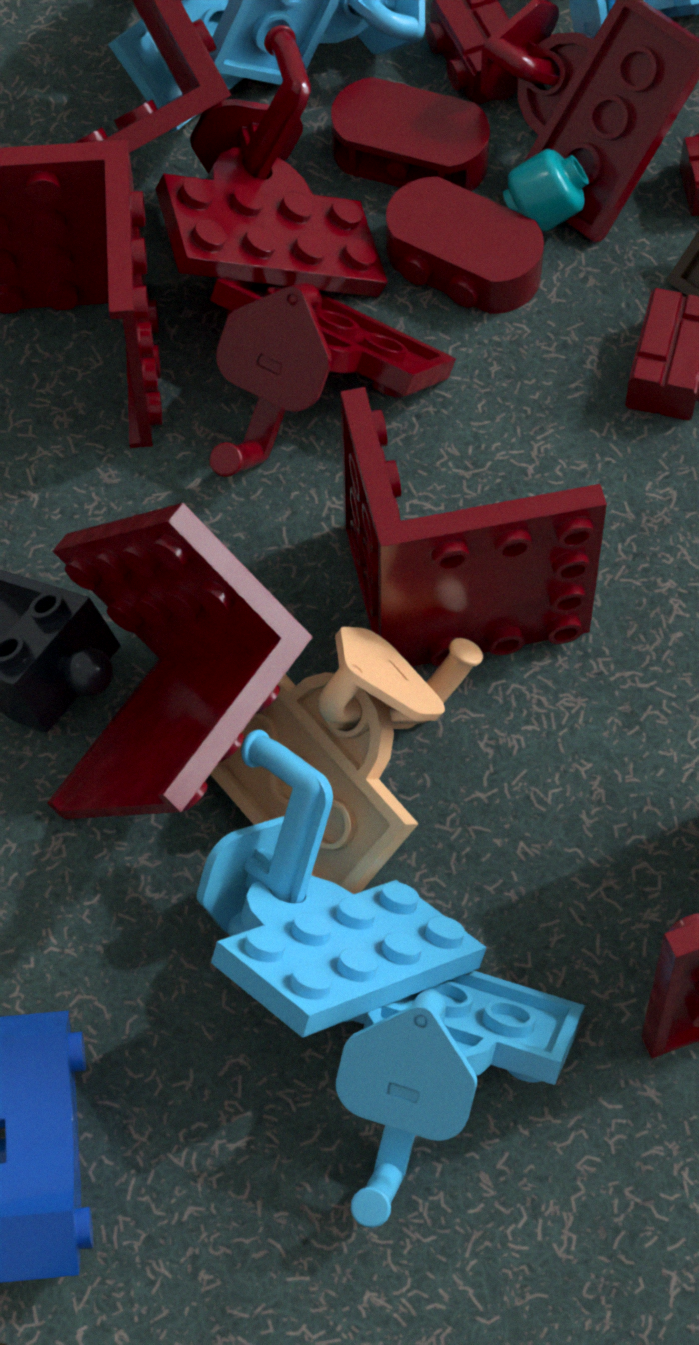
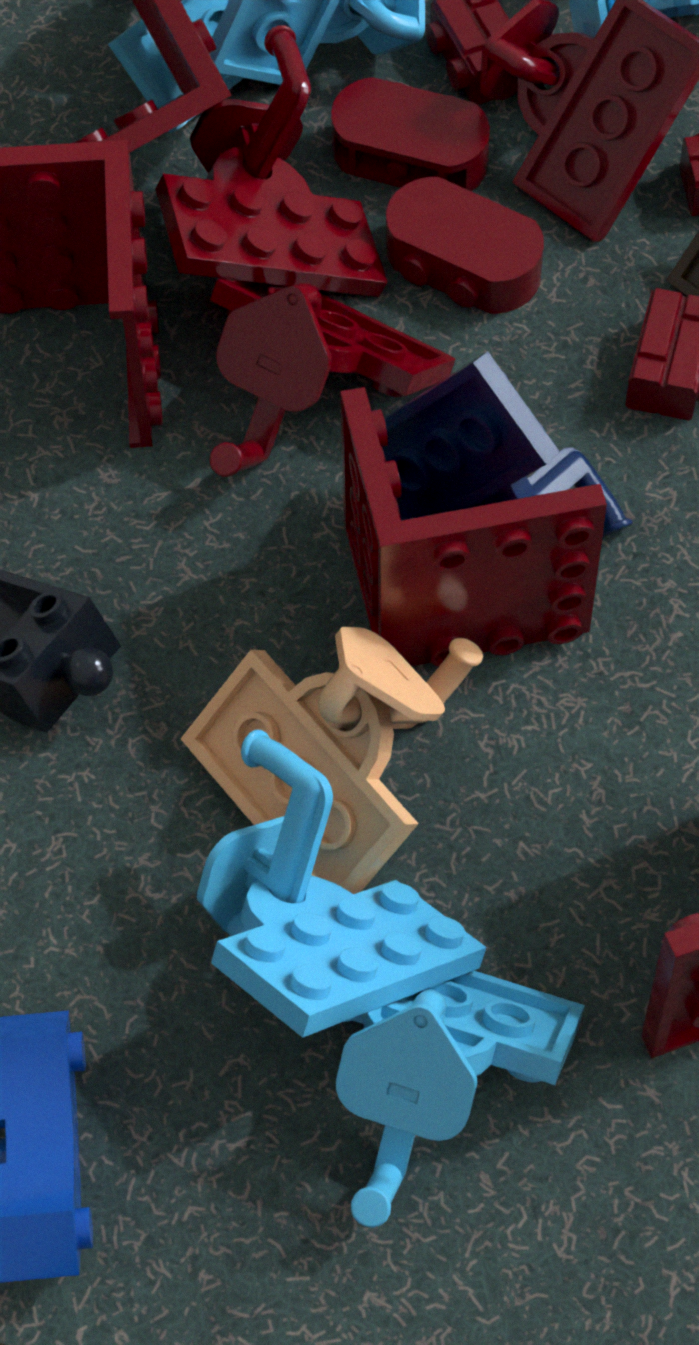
dark red bracket [47,503,312,819] -> none
teal head [503,149,589,232] -> none
none -> dark blue plate [382,351,632,537]

